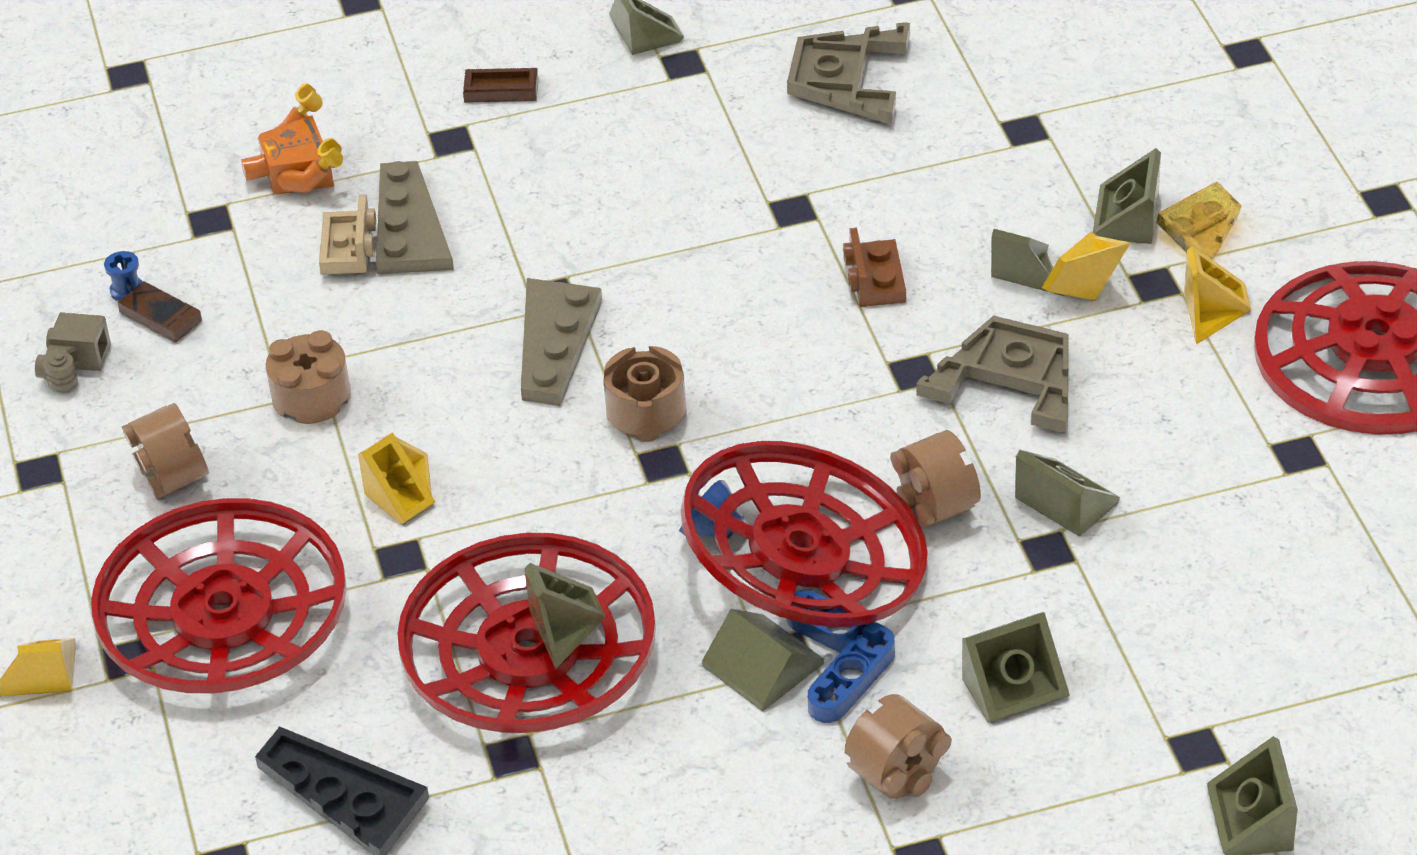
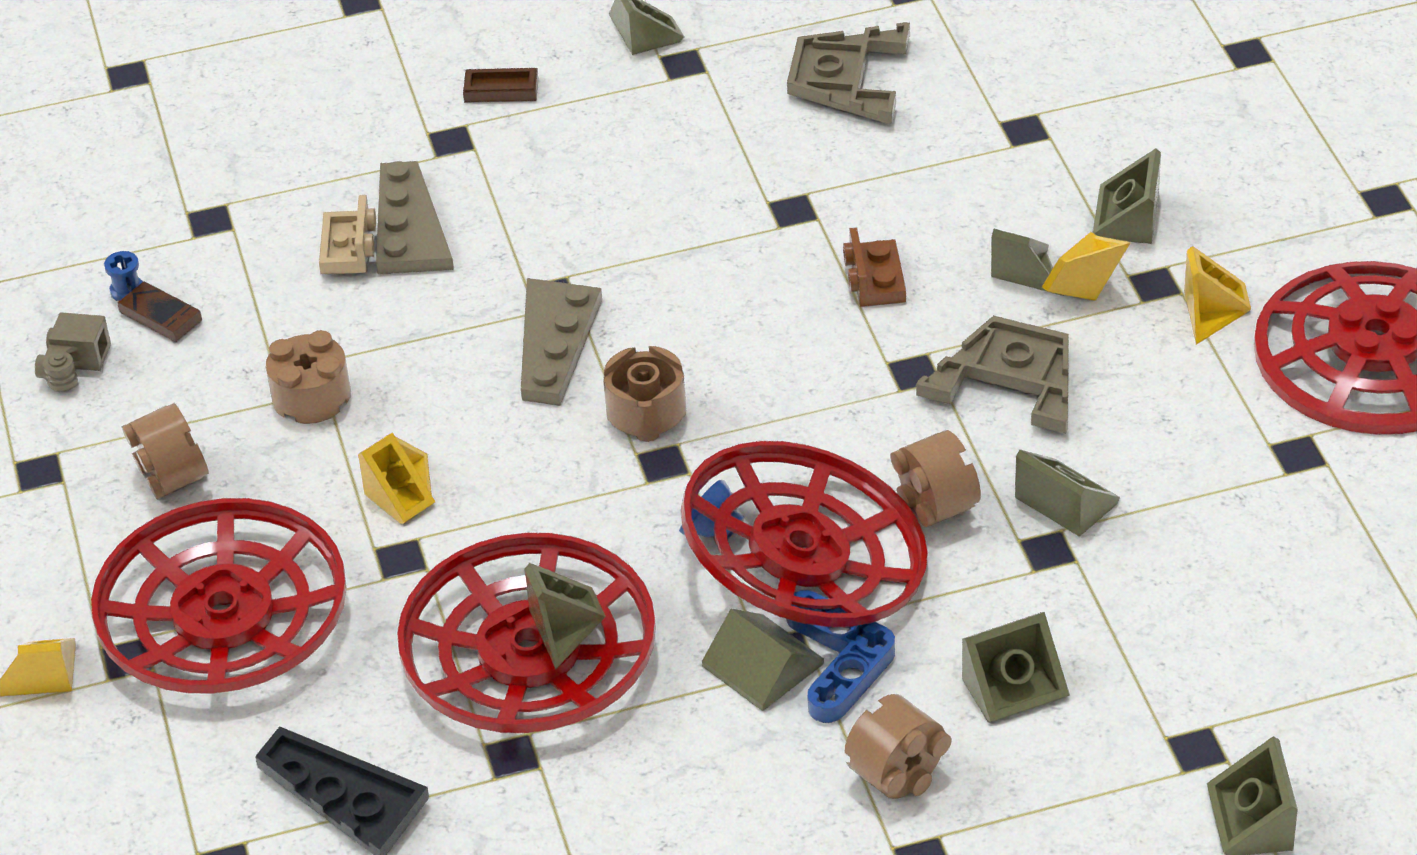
orange torso [241,83,343,194] -> none
clear yellow wing [1156,181,1242,260] -> none

